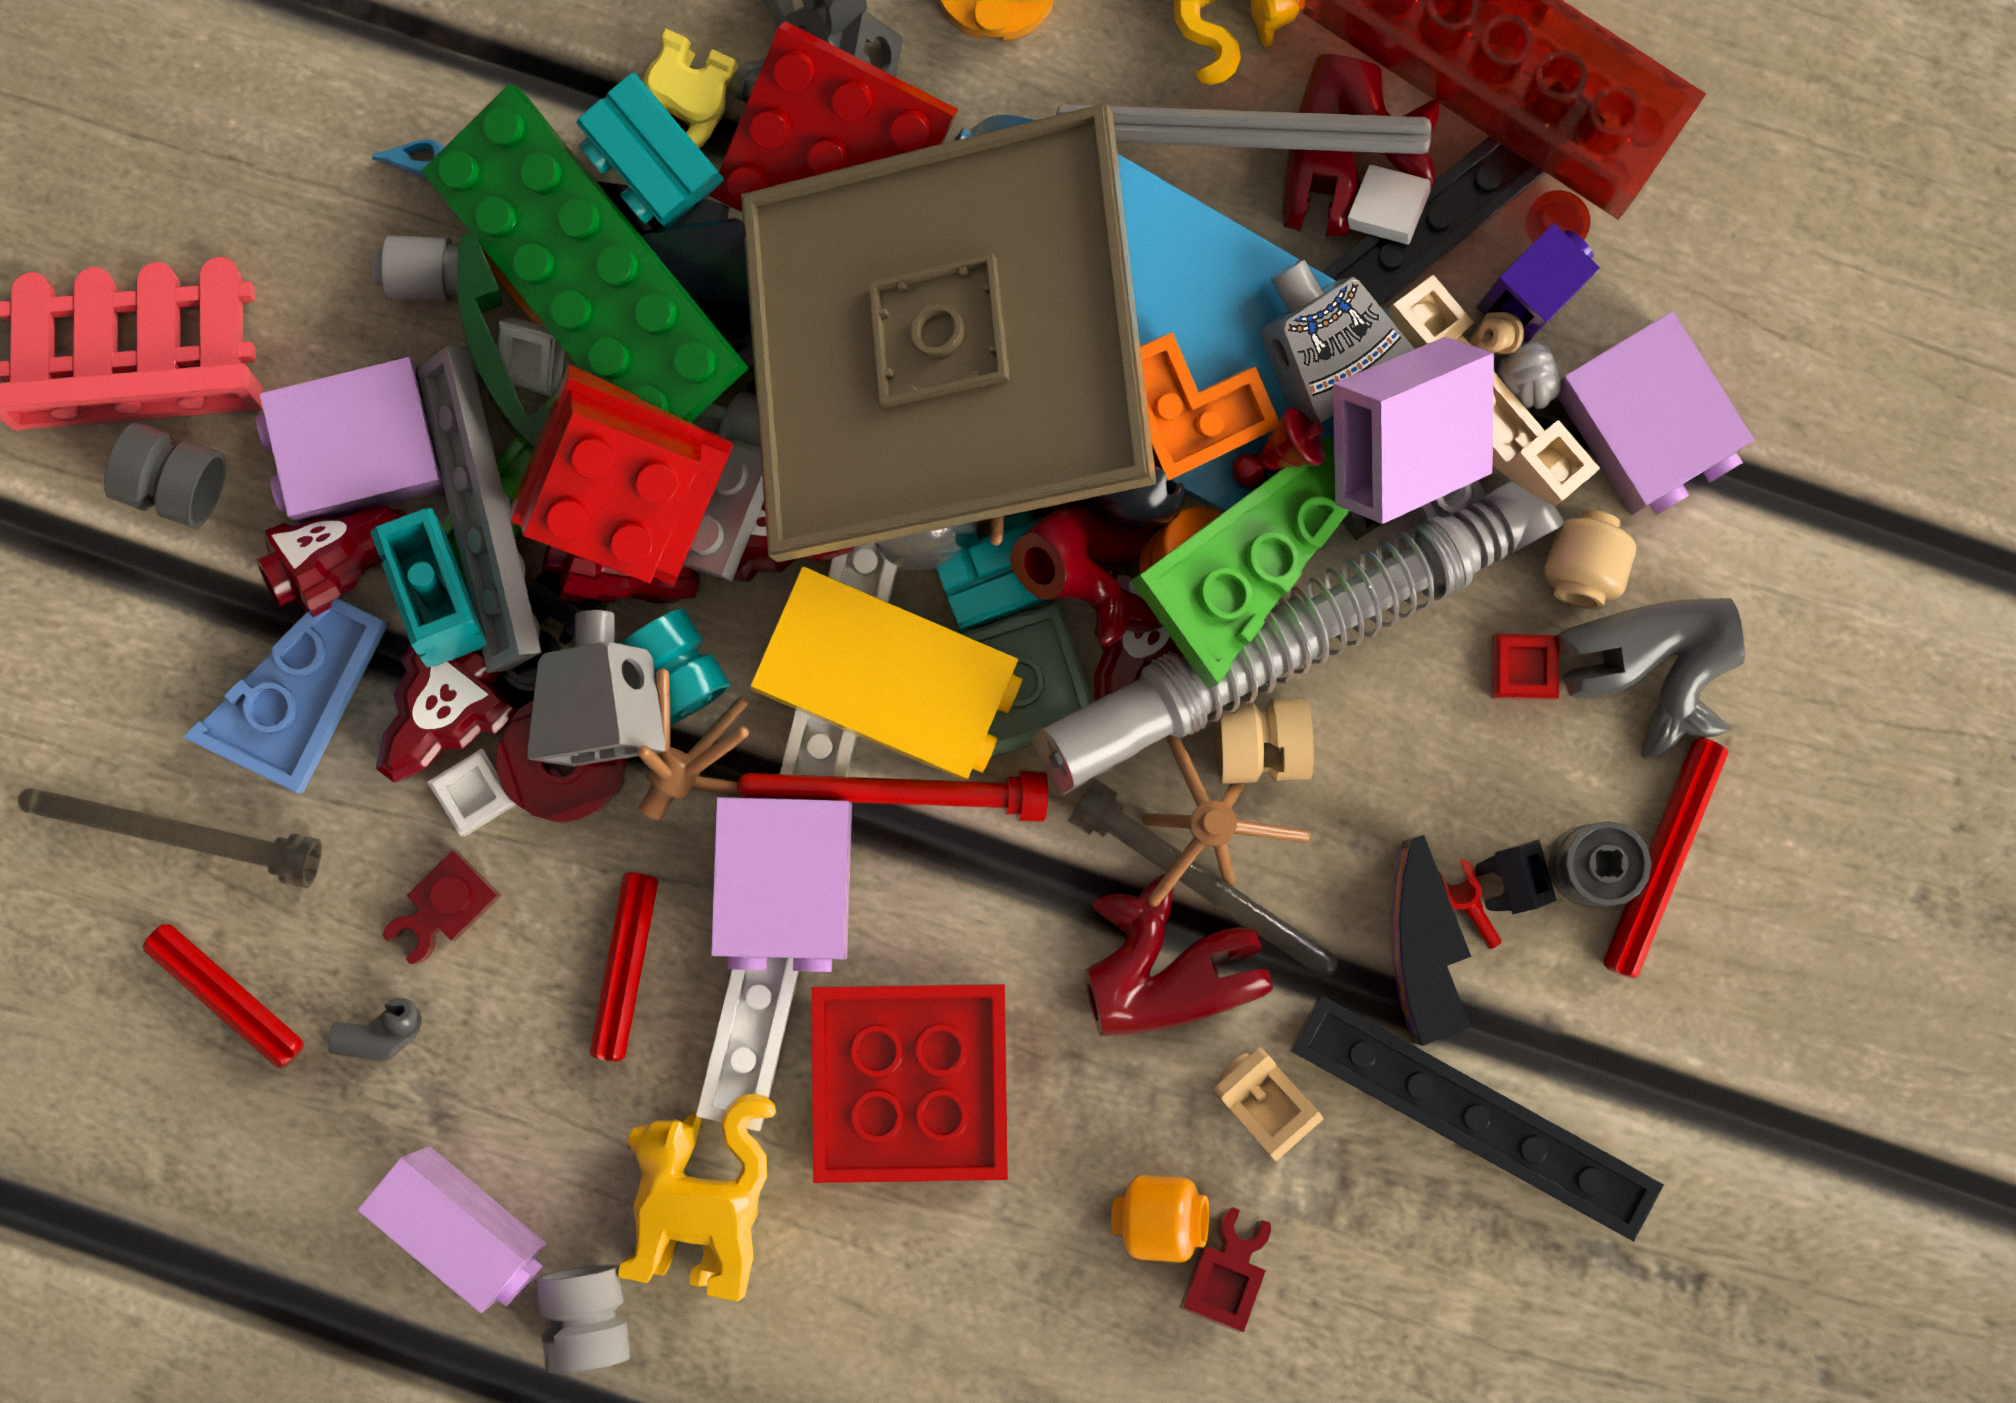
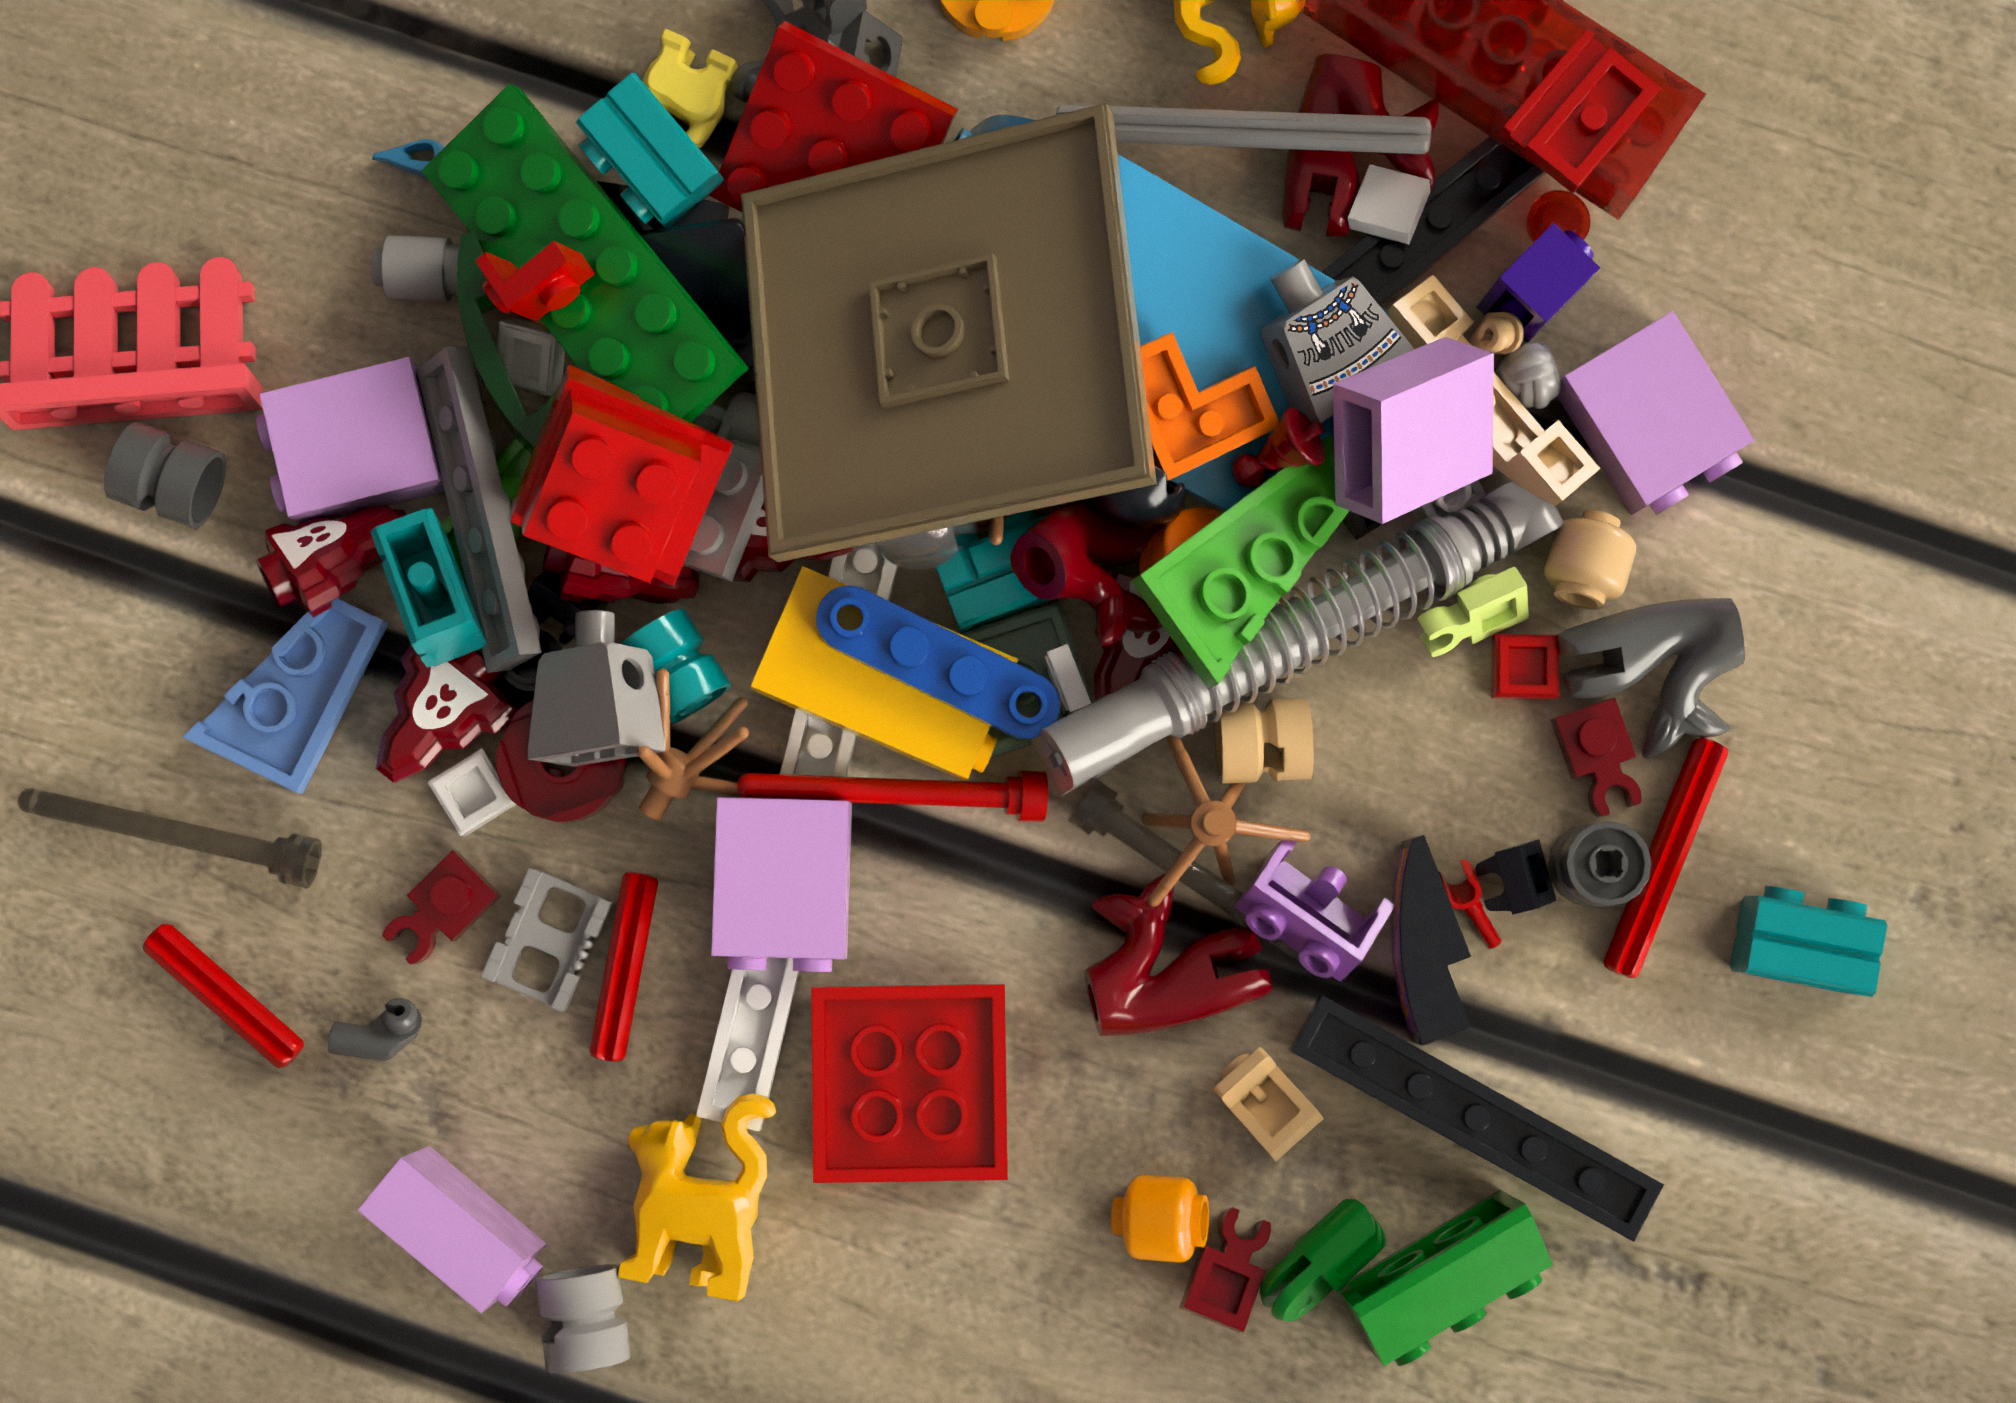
none -> red bracket [475,241,595,321]
none -> light grey piece [481,867,613,1012]
none -> blue plate [816,586,1060,739]
none -> white tile [1043,644,1091,716]
none -> medium lavender window [1235,840,1395,982]
none -> green arm [1260,1199,1386,1322]
none -> green slope [1338,1190,1553,1366]
none -> yellowish green plate [1417,566,1529,657]
none -> red plate [1499,29,1661,194]
none -> dark red plate [1550,697,1642,817]
none -> teal brick [1730,886,1887,997]

